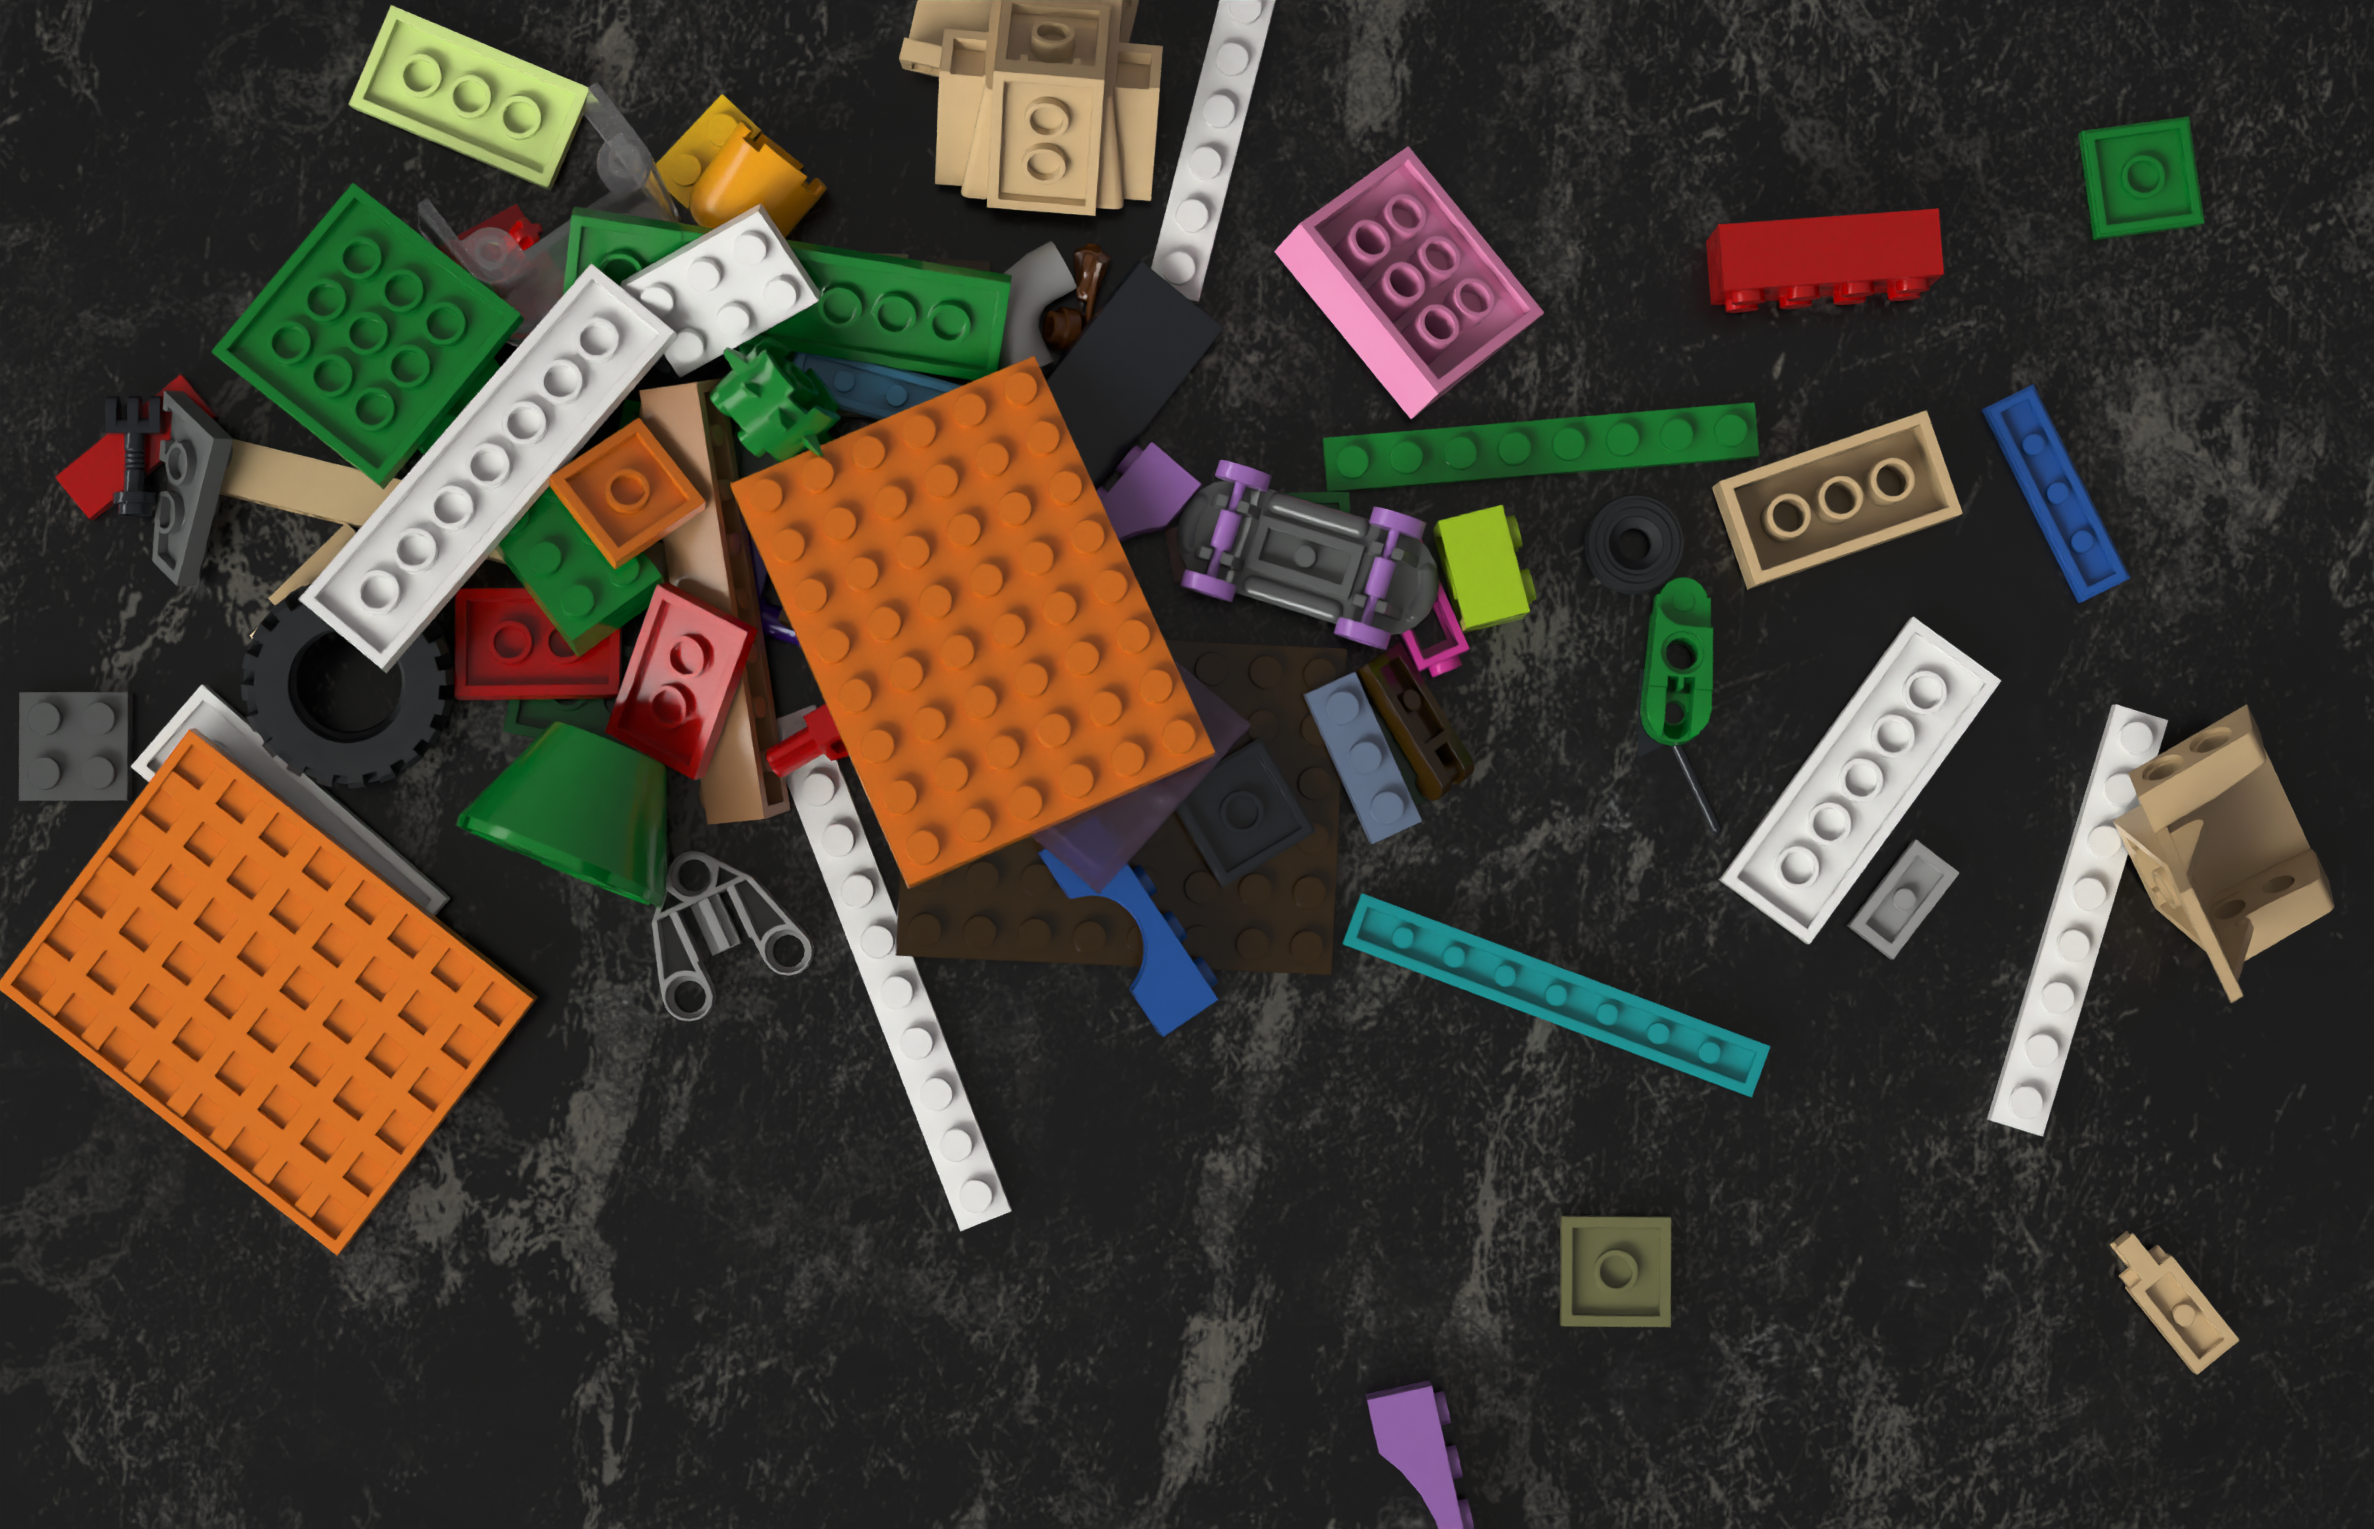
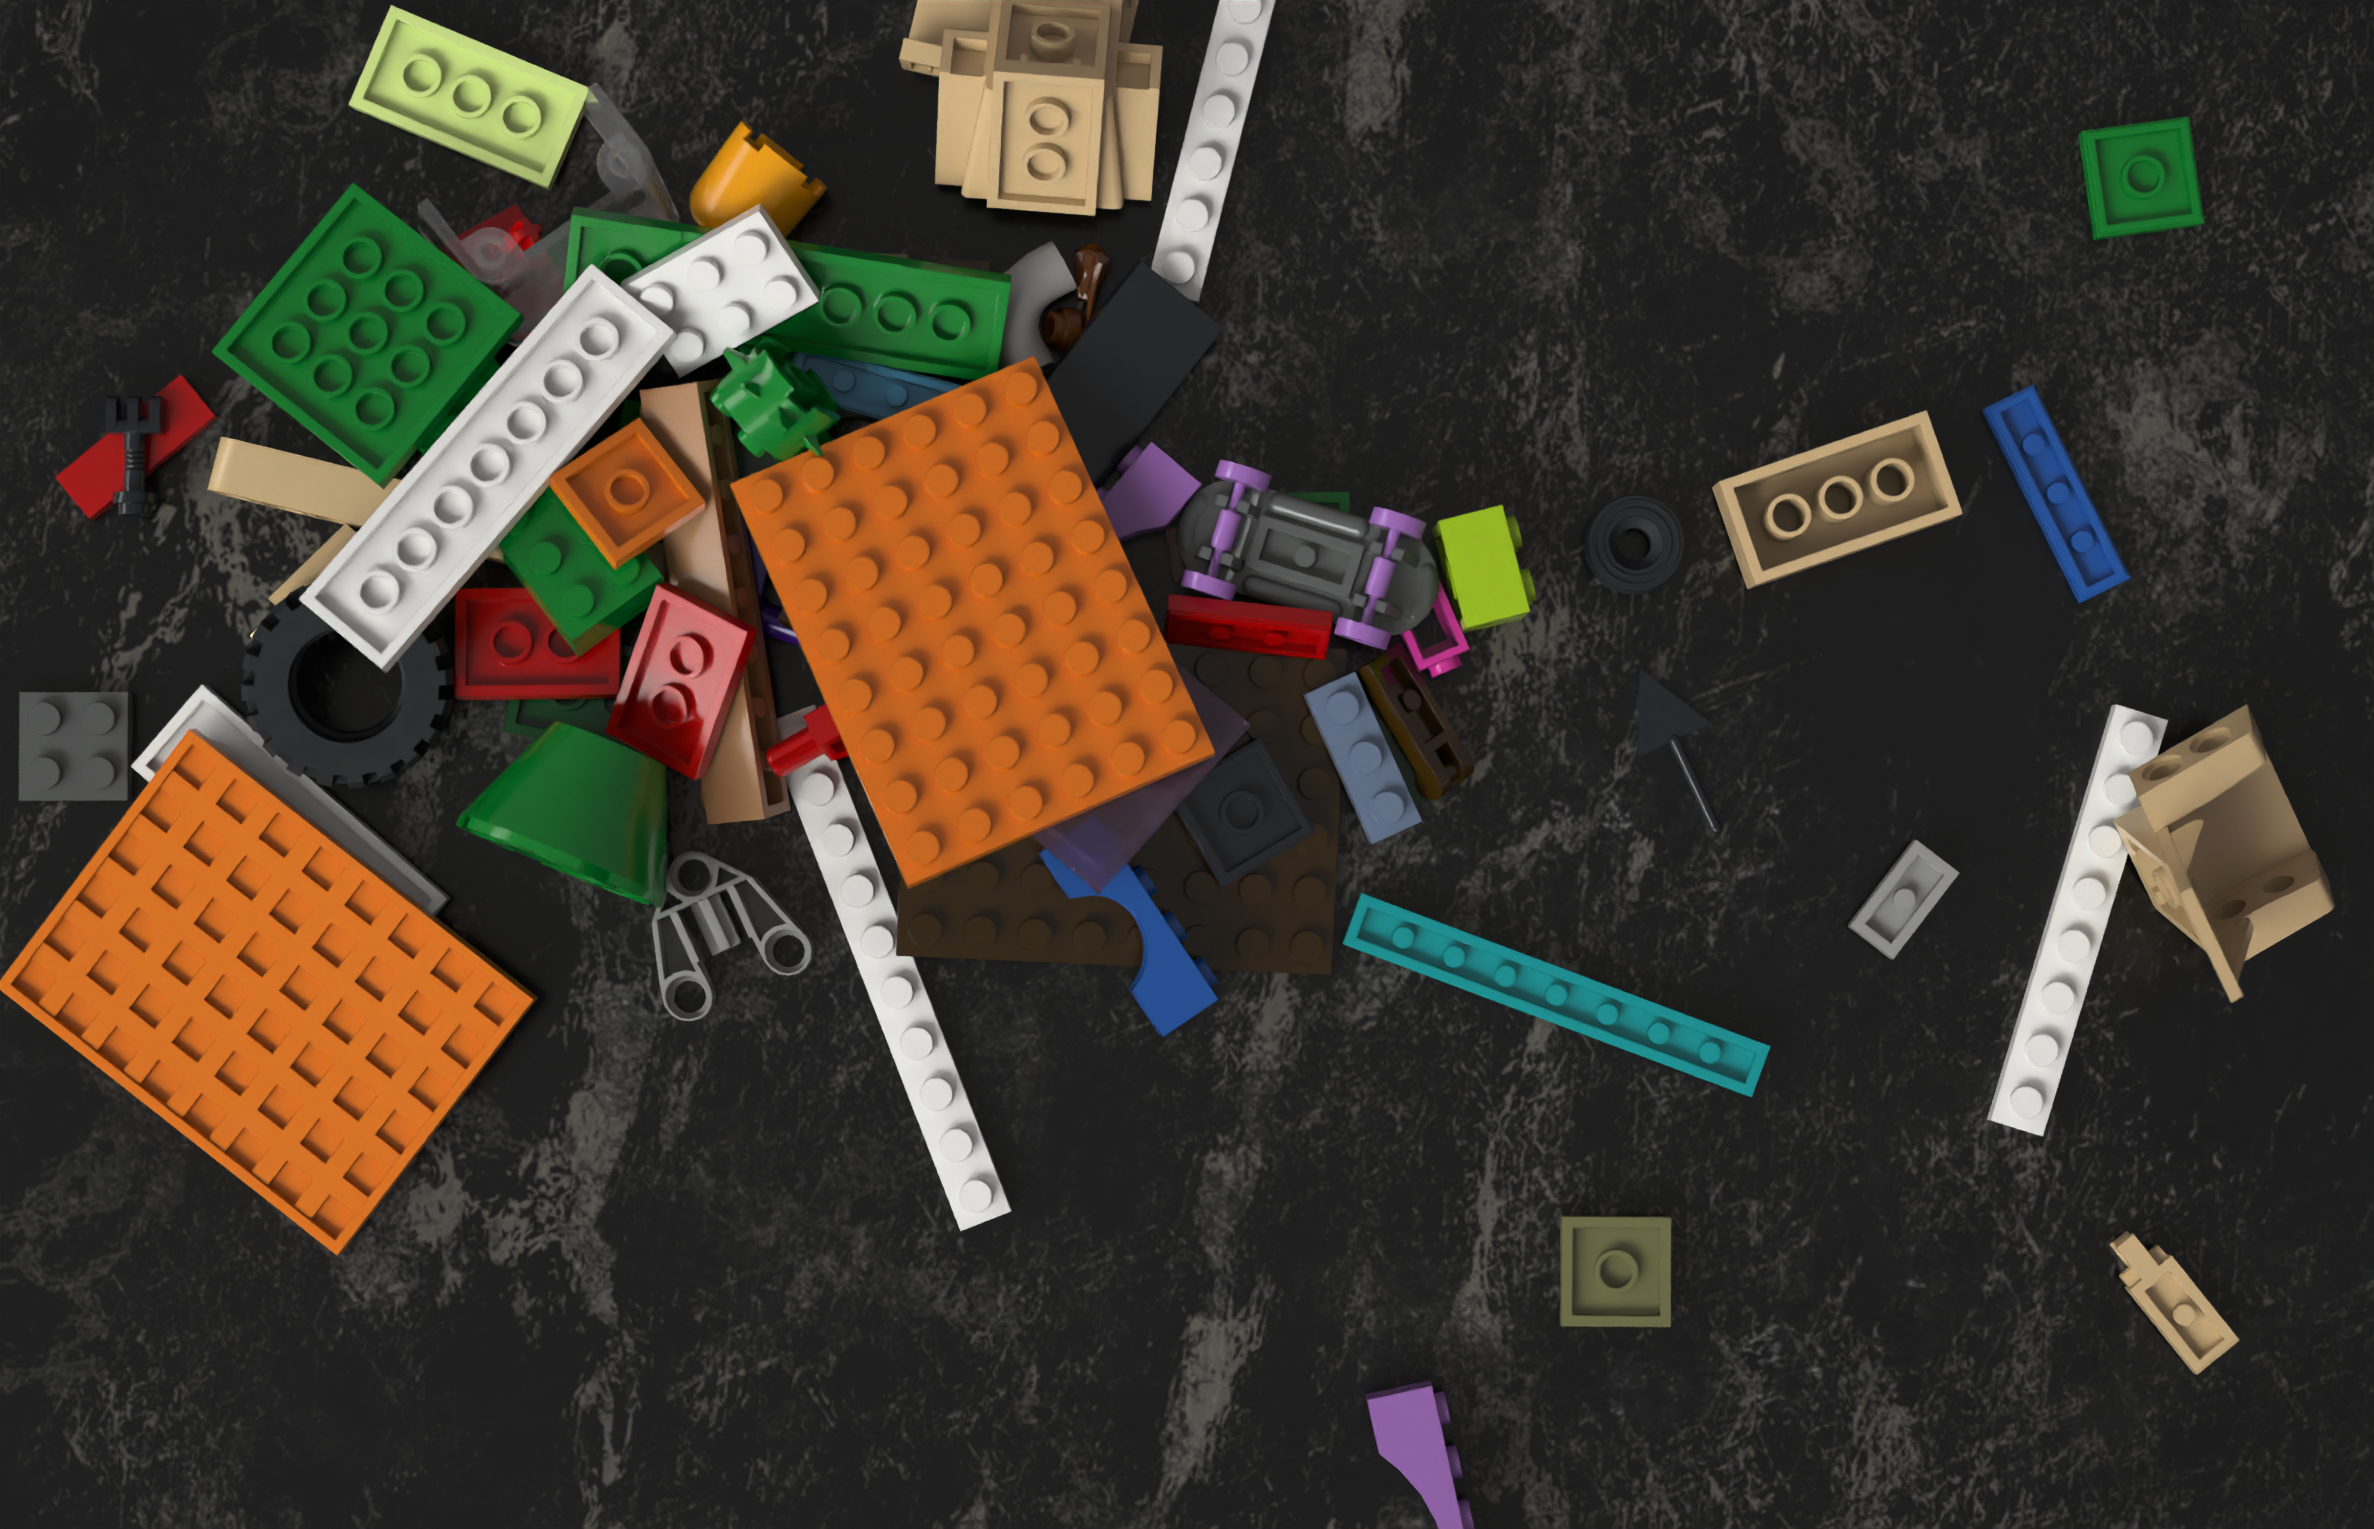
dark grey wing [152,391,233,586] -> none
yellow plate [648,94,763,212] -> none
bright pink slope [1274,146,1544,419] -> none
green plate [1322,402,1759,492] -> none
green piece [1640,577,1713,746] -> none
red brick [1706,209,1944,313] -> none
white plate [1719,617,2001,944] -> none
none -> red tile [1163,594,1333,660]

